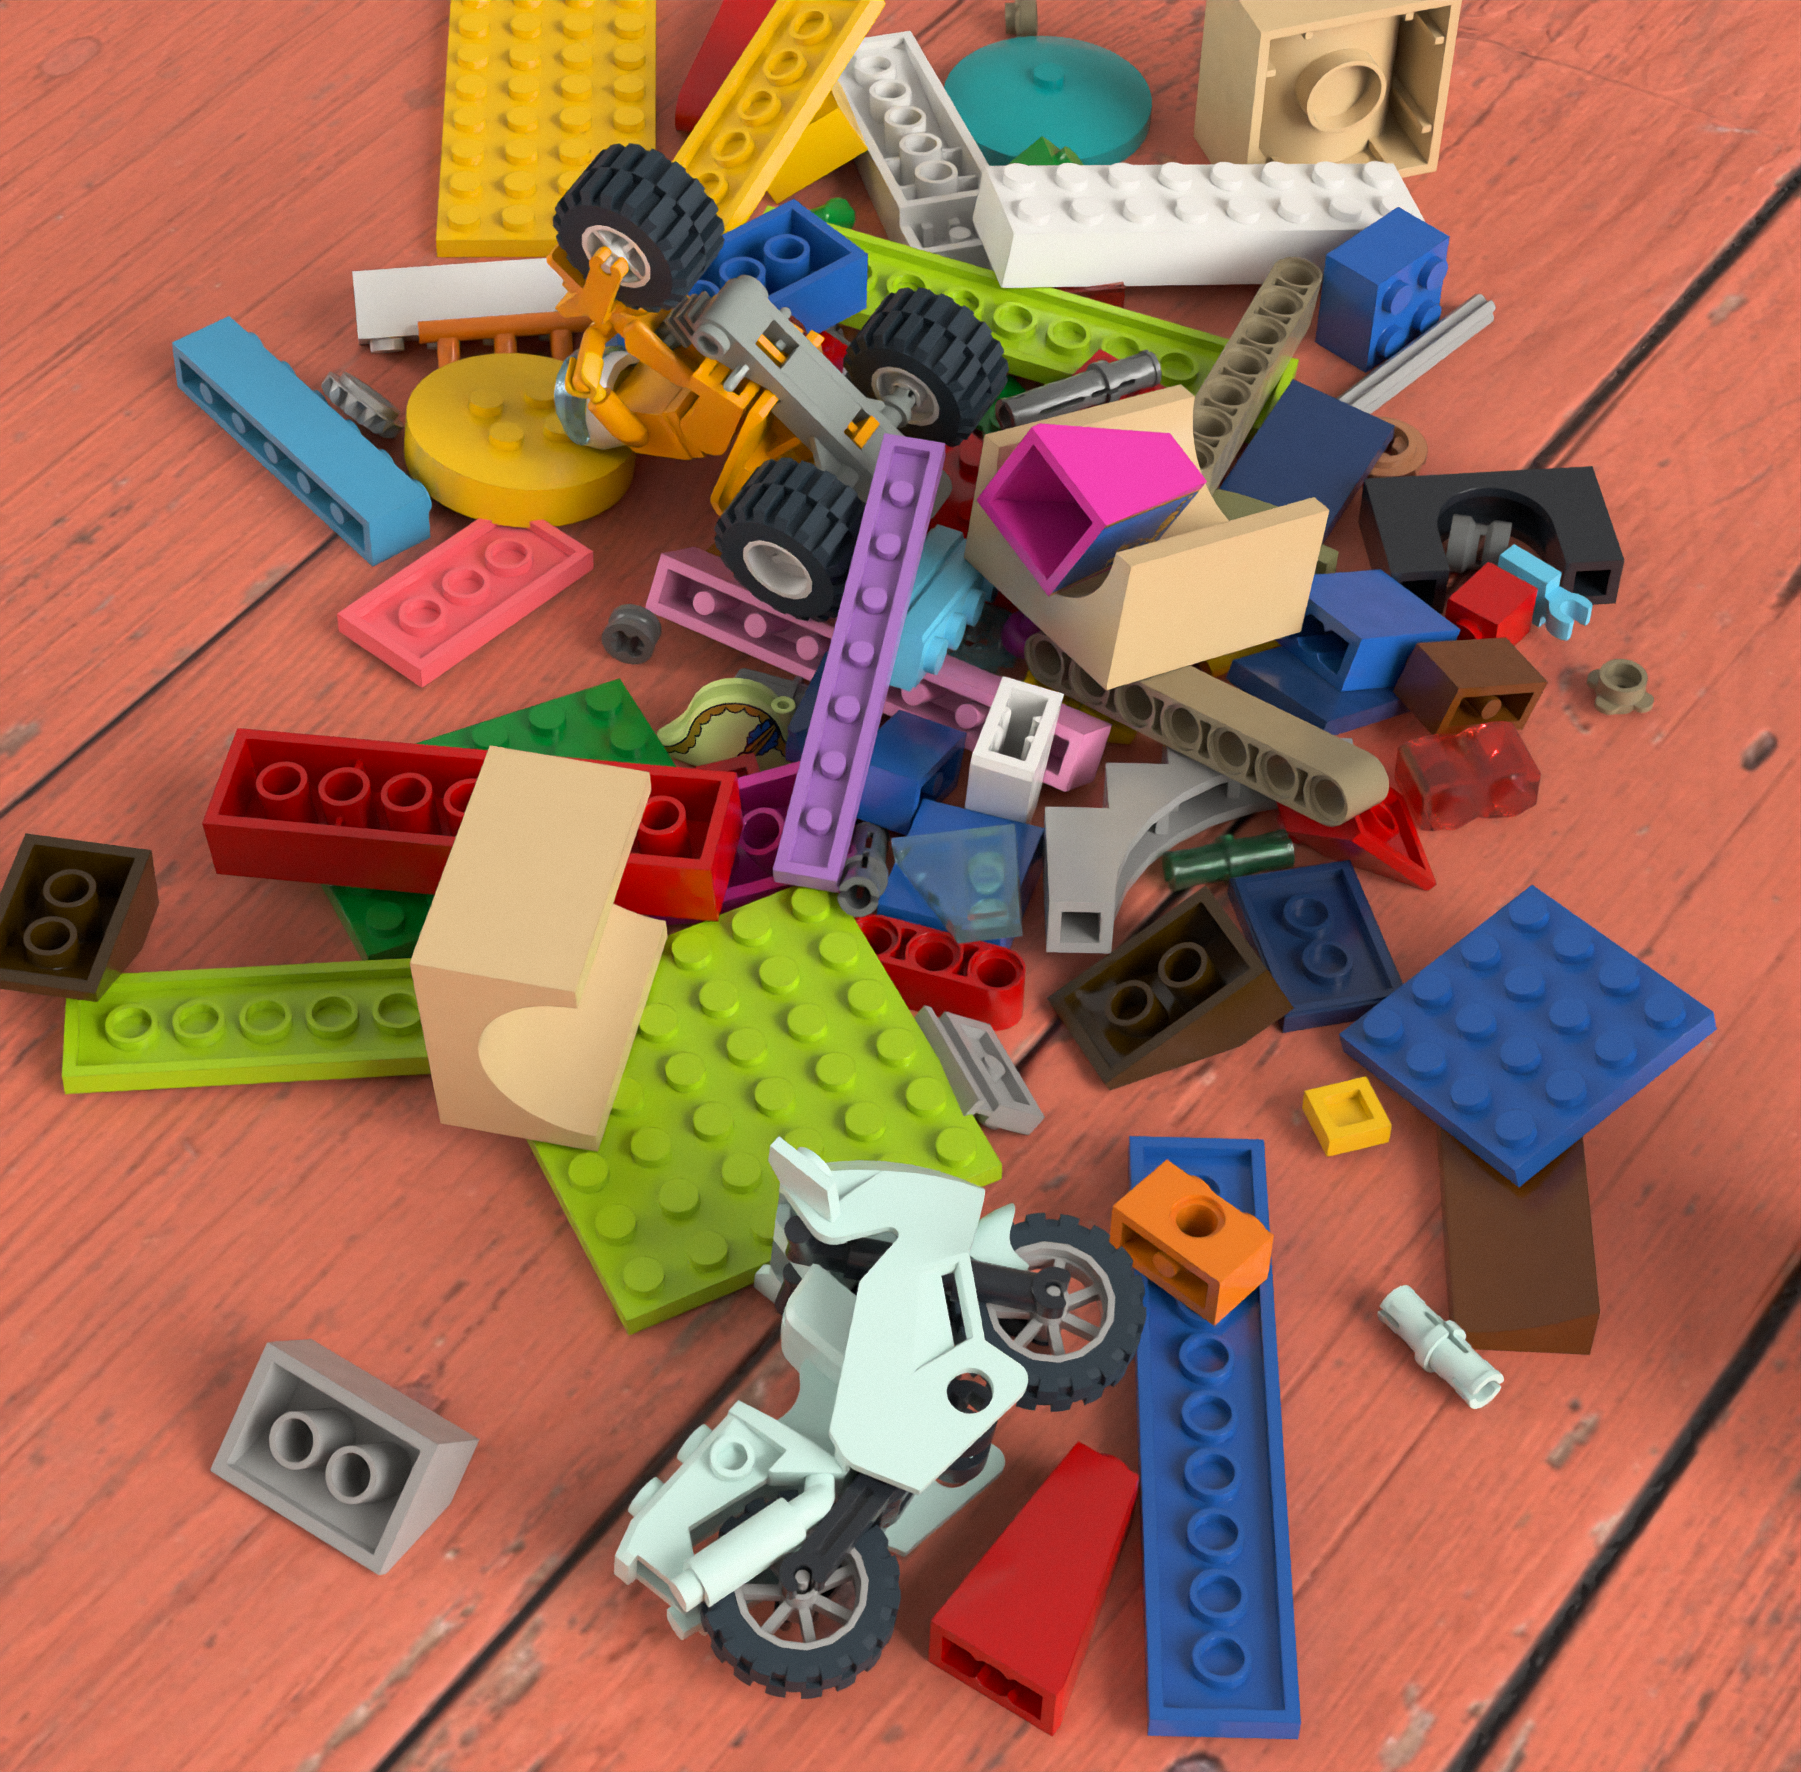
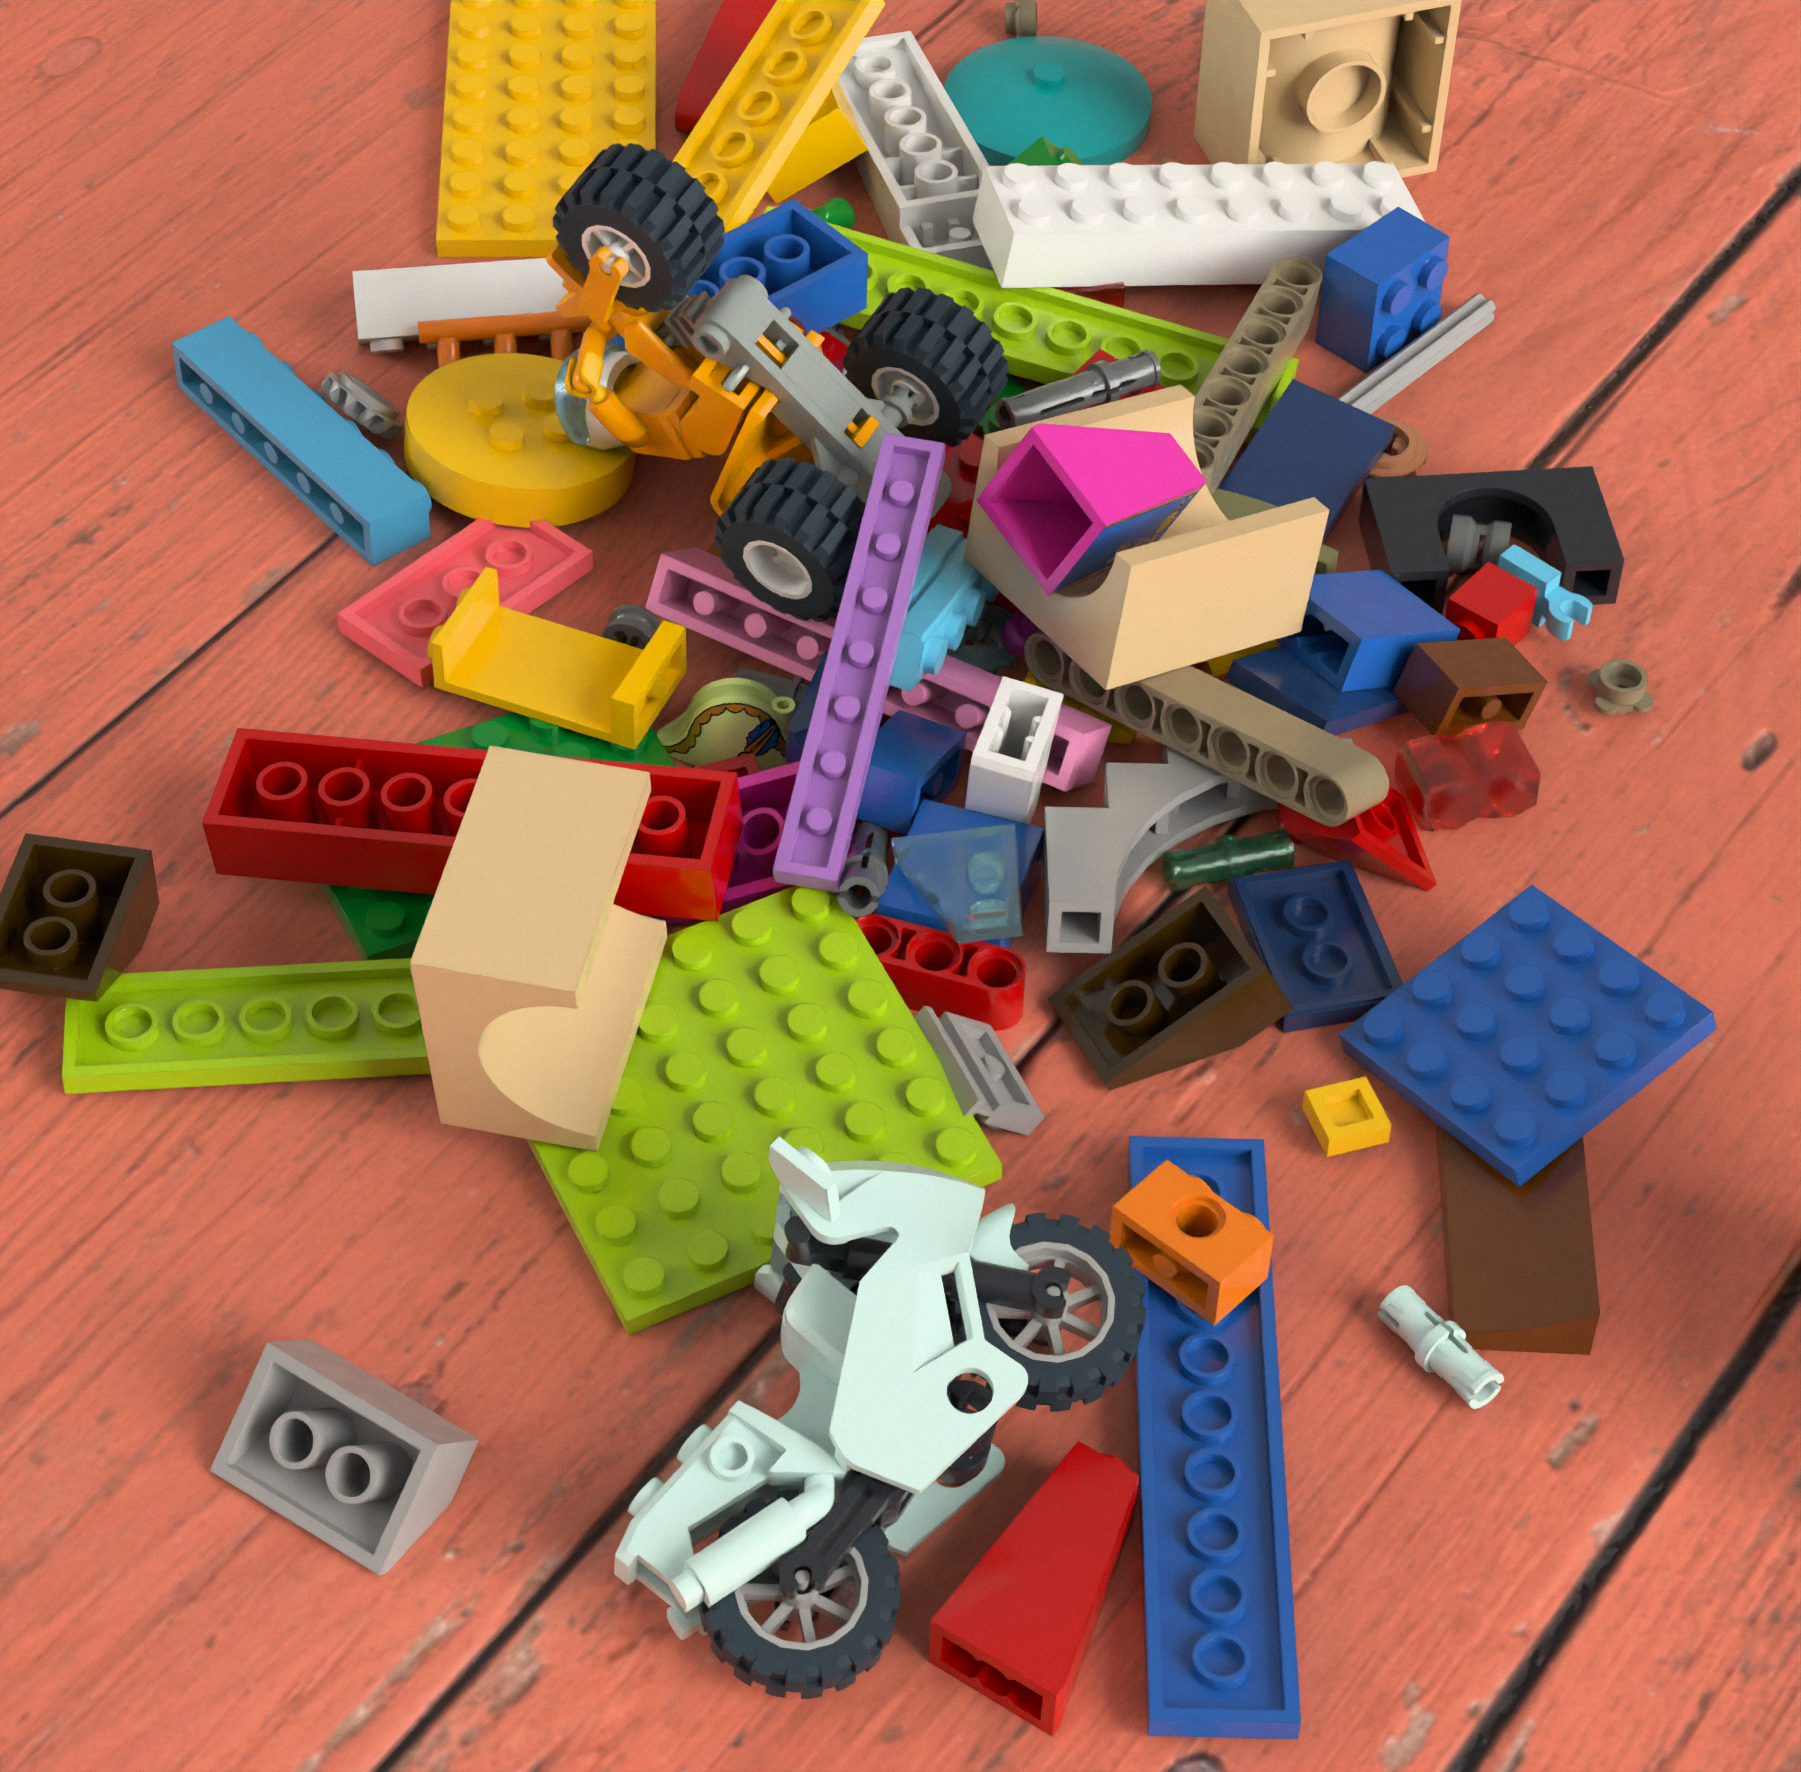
none -> yellow panel [427,567,687,750]

